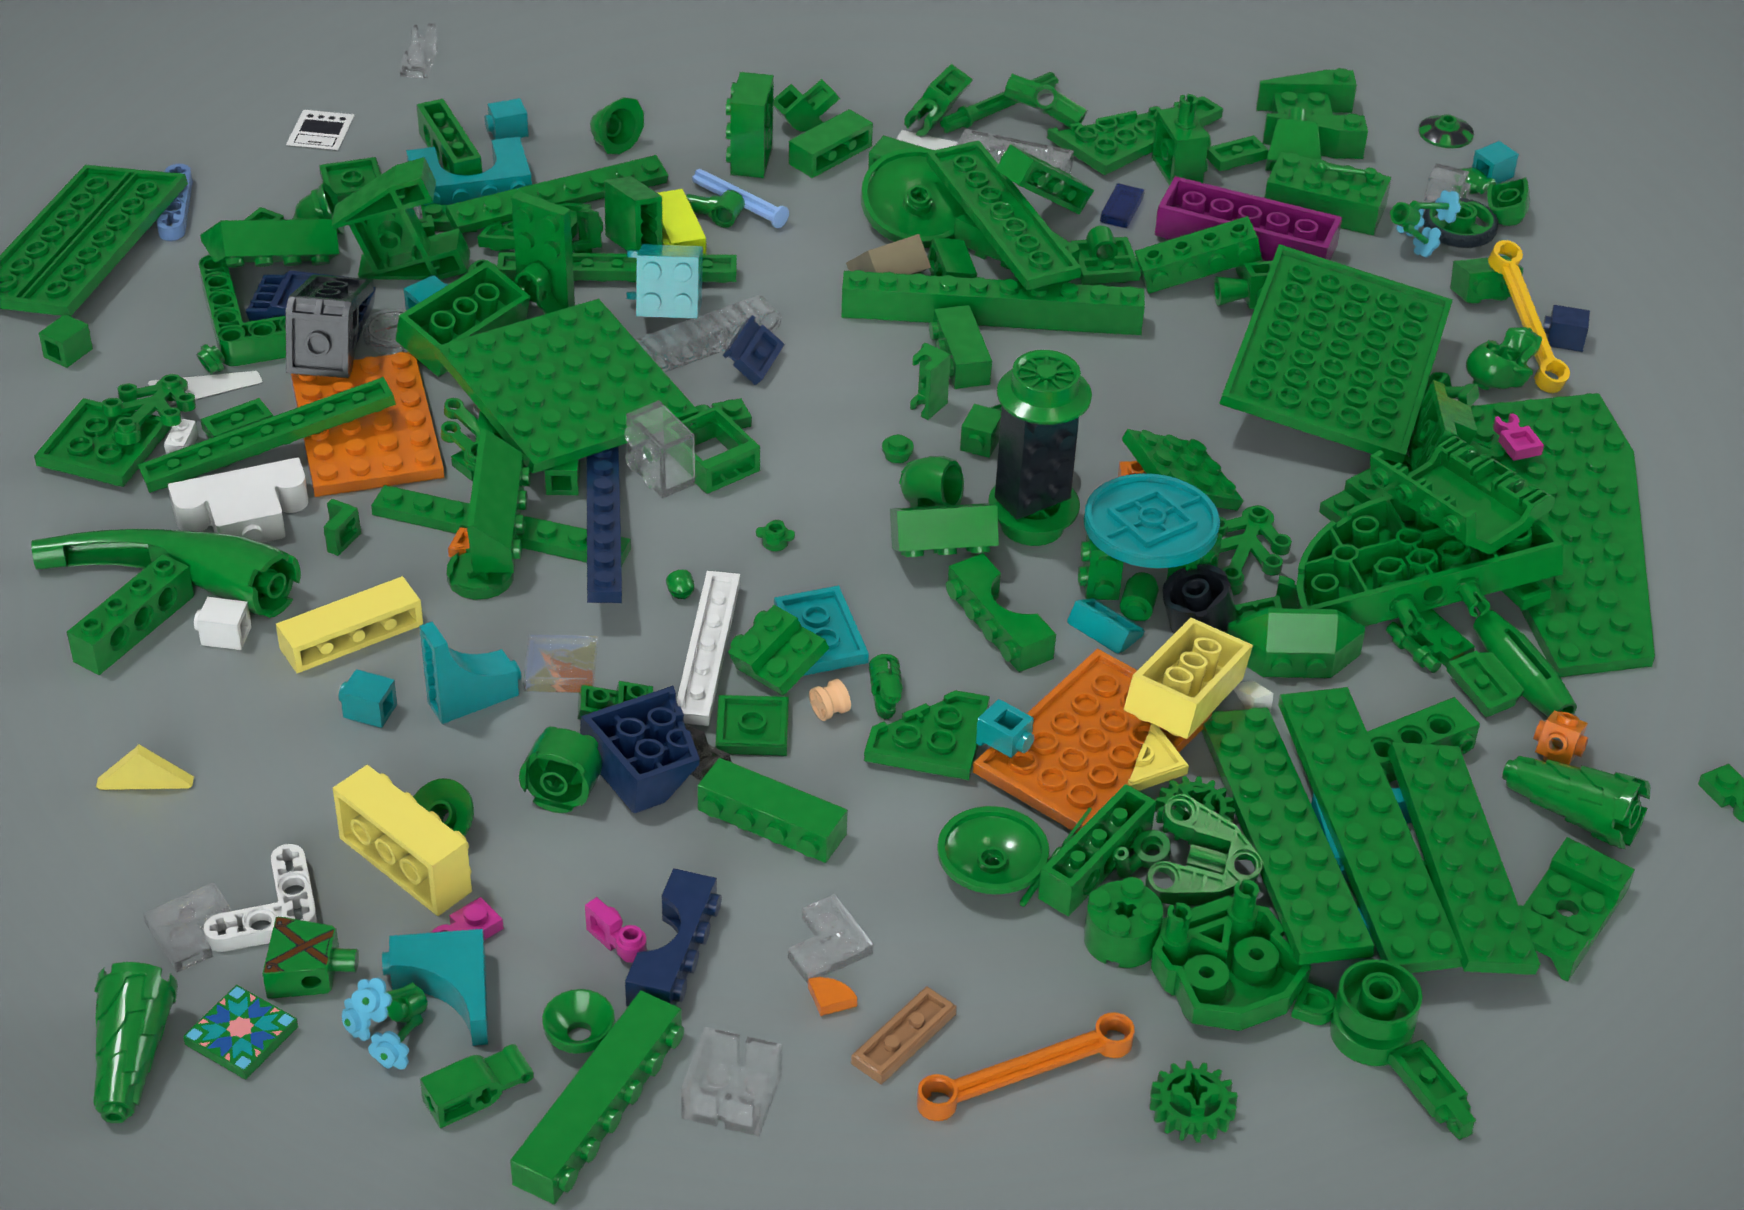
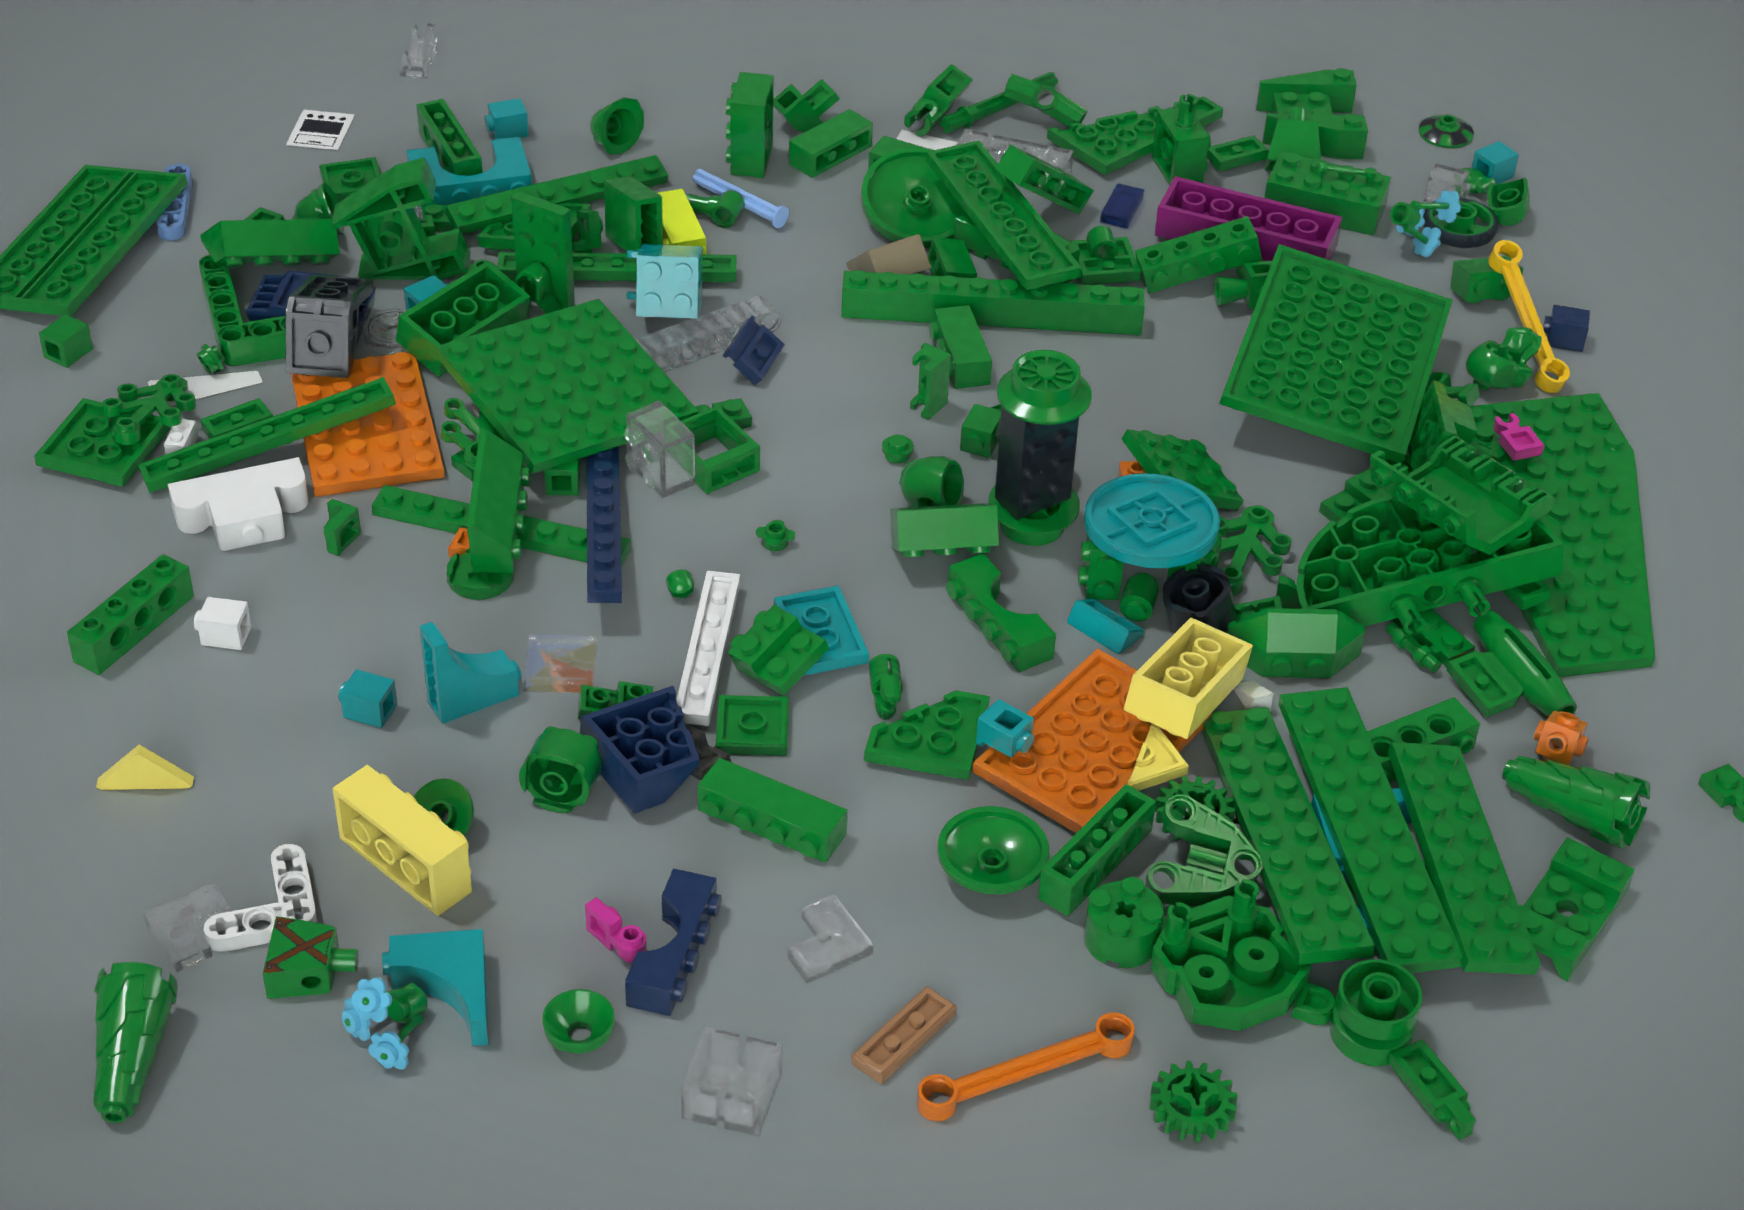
green brick [31,529,301,618] -> none
tile [183,984,298,1080] -> none
light yellow brick [276,576,423,673] -> none
green piece [420,1044,534,1129] -> none
dark pink plate [431,897,504,940] -> none
green brick [510,990,684,1205] -> none
orange tile [808,977,857,1016] -> none
light nougat wheel [809,679,851,721] -> none
green piece [1019,807,1092,907] -> none
green plate [1114,830,1171,878] -> none

